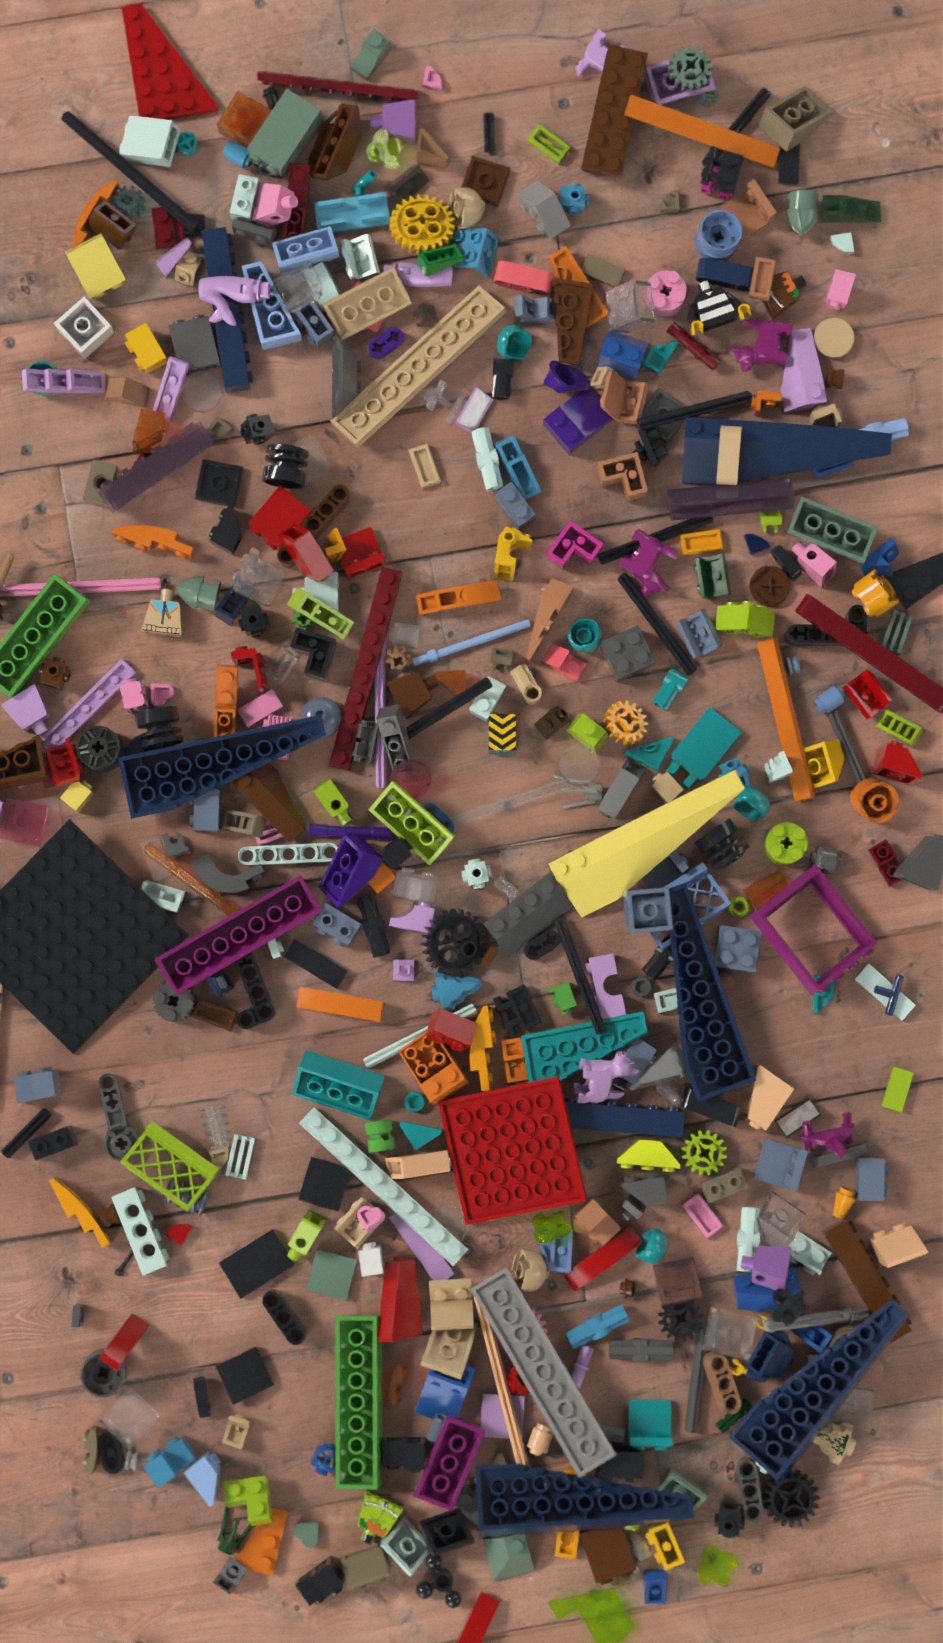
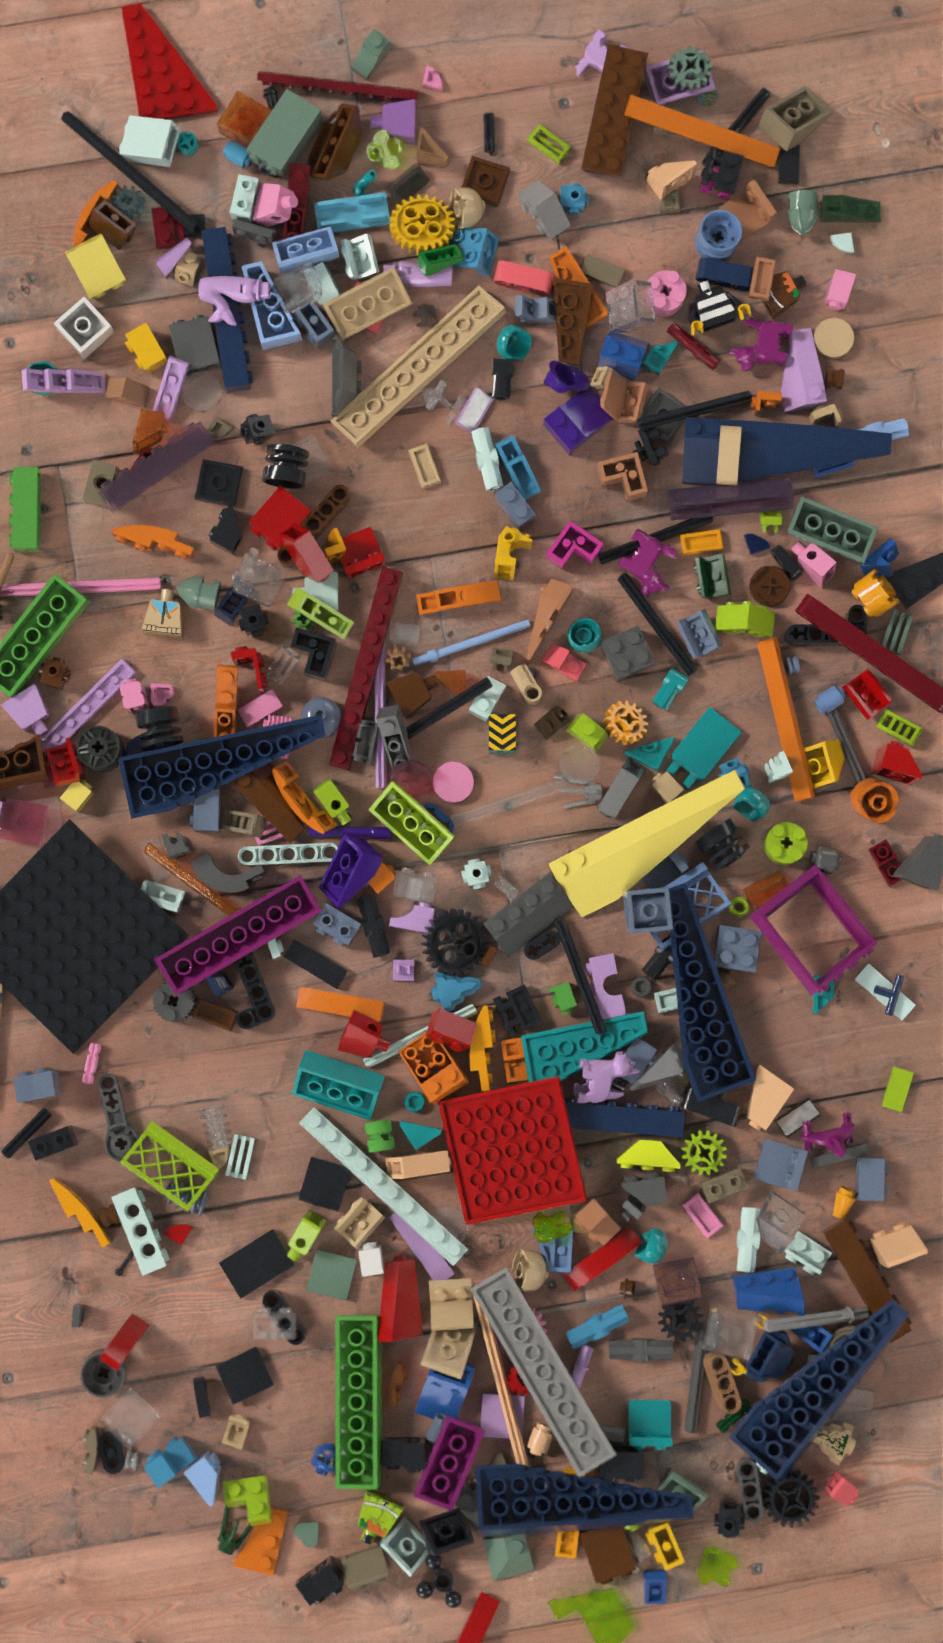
bracket [213,1557,247,1594] -> none
bright pink tile [357,1206,385,1233] -> none
dark purple beam [369,328,404,359] -> none
black brick [379,836,413,870] -> none
medium lavender torso [741,1246,792,1290] -> none
black hips [770,1289,808,1327] -> none
none -> bright green brick [9,467,41,552]
none -> bright pink axle [82,1043,101,1084]
none -> clear brick [252,1308,297,1340]
none -> orange slope [272,761,338,834]
none -> red torso [337,1010,391,1058]
none -> bright pink tile [433,762,474,803]
none -> light nougat slope [647,161,697,200]
none -> coral slope [824,1471,859,1507]

